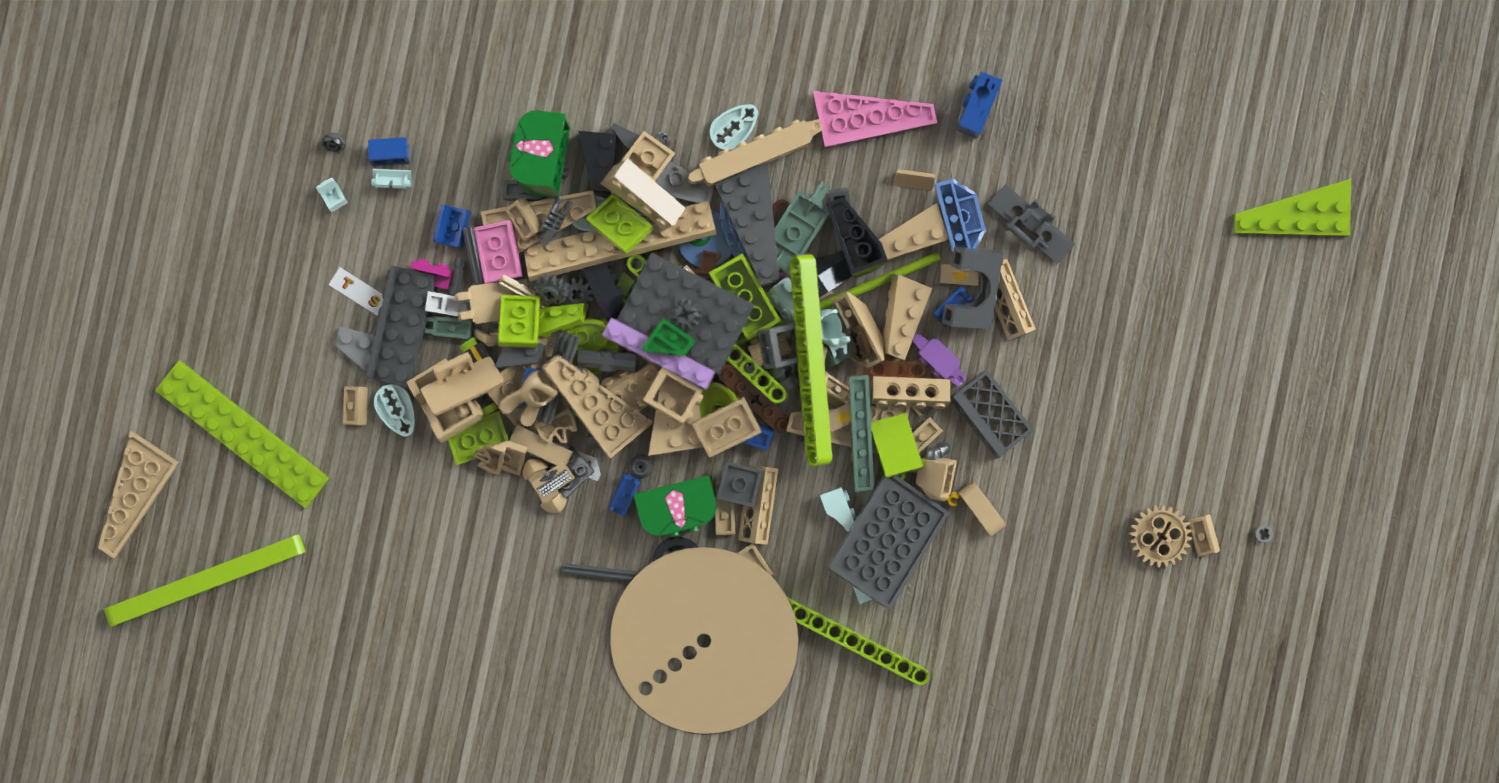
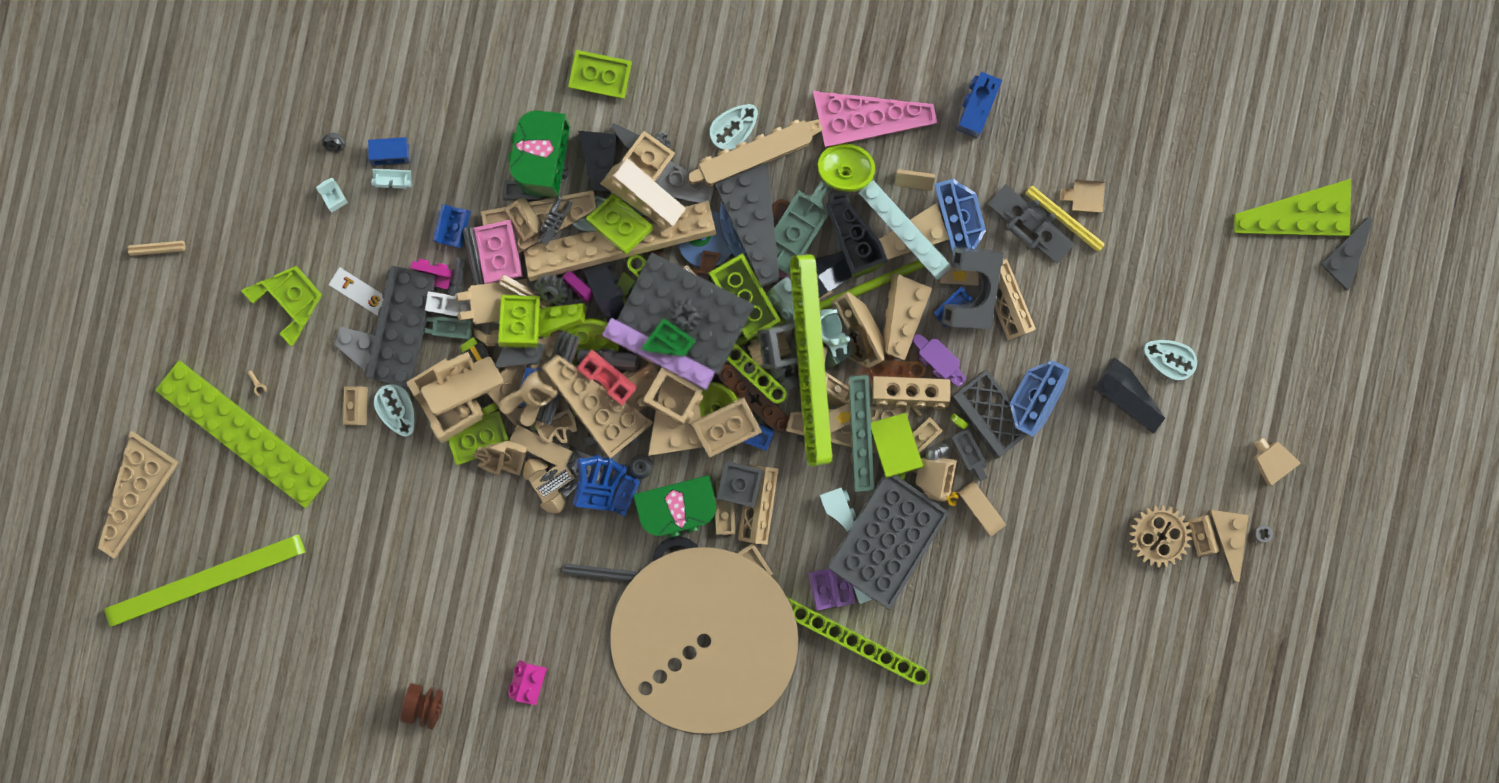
none -> tan axle [128,241,186,256]
none -> lime wing [241,266,323,347]
none -> tan hand [247,370,267,396]
none -> copper wheel [400,683,443,730]
none -> dark pink bracket [508,660,547,705]
none -> magenta beam [561,271,594,303]
none -> lime plate [568,50,632,100]
none -> blue plate [573,455,627,511]
none -> coral arch [577,349,637,405]
none -> medium lavender slope [808,569,856,611]
none -> lime dish [818,144,875,192]
none -> light aqua arch [859,180,952,280]
none -> lime tile [950,413,969,430]
none -> dark grey hinge [951,428,988,481]
none -> medium blue wedge [1010,360,1070,437]
none -> light yellow axle [1026,186,1104,252]
none -> tan piece [1060,180,1105,213]
none -> black wedge [1092,358,1165,433]
none -> light aqua piece [1143,340,1197,380]
none -> tan wing [1210,510,1249,582]
none -> tan torso [1254,437,1301,486]
none -> dark grey wing [1320,217,1373,290]

